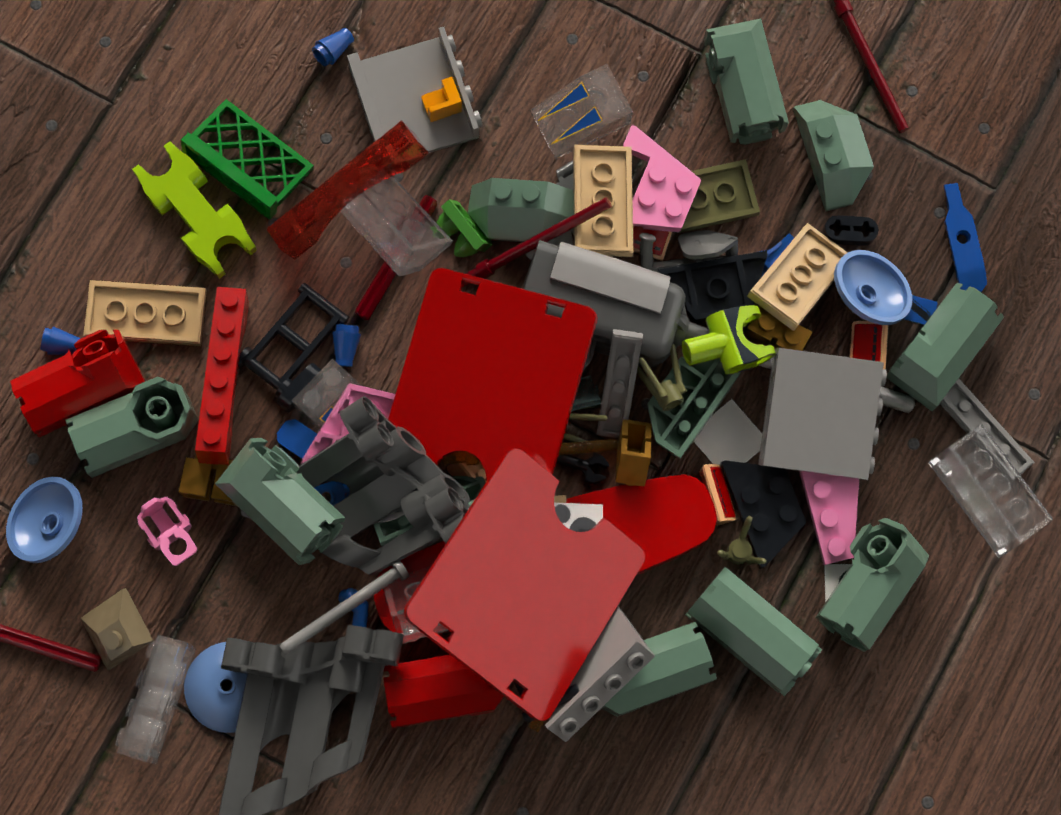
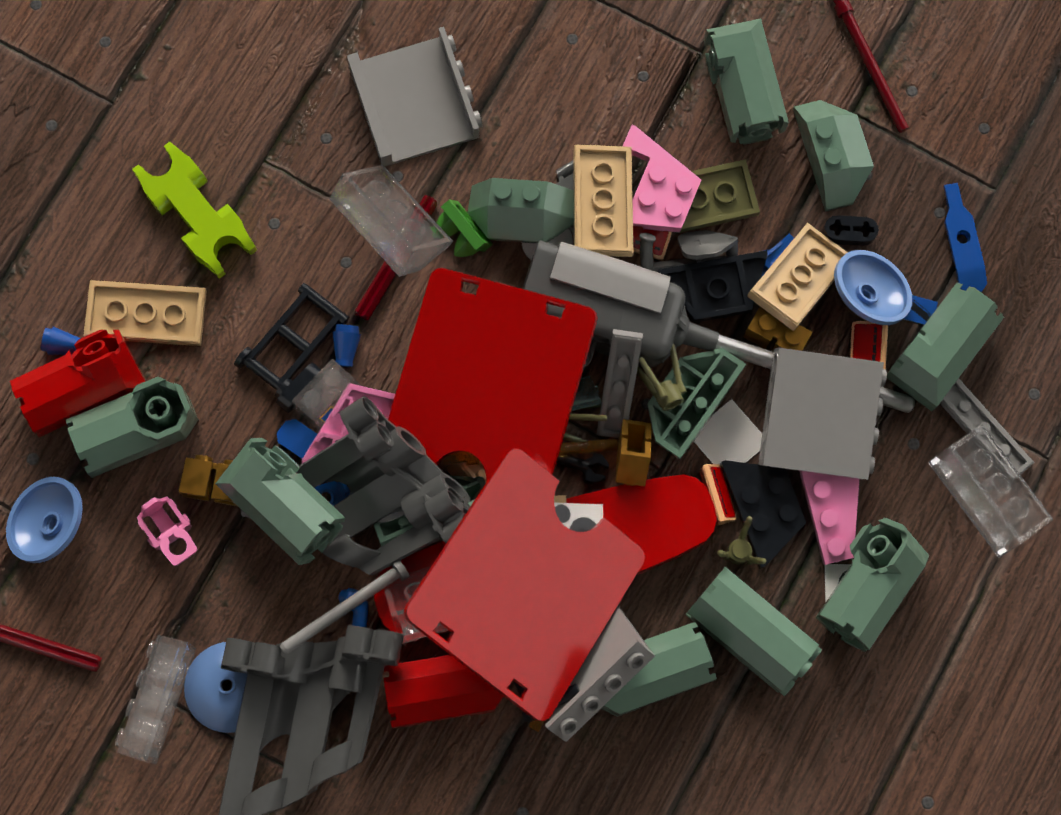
dark tan slope [80,588,154,671] -> none
green fence [181,99,314,220] -> none
red arch [195,287,249,465] -> none
clear red arch [267,120,429,260] -> none
blue cone [312,28,354,66] -> none
light orange panel [421,76,462,123] -> none
dark red bar [463,197,612,287] -> none
clear slope [530,64,633,159] -> none
lime connector [682,305,776,374] -> none

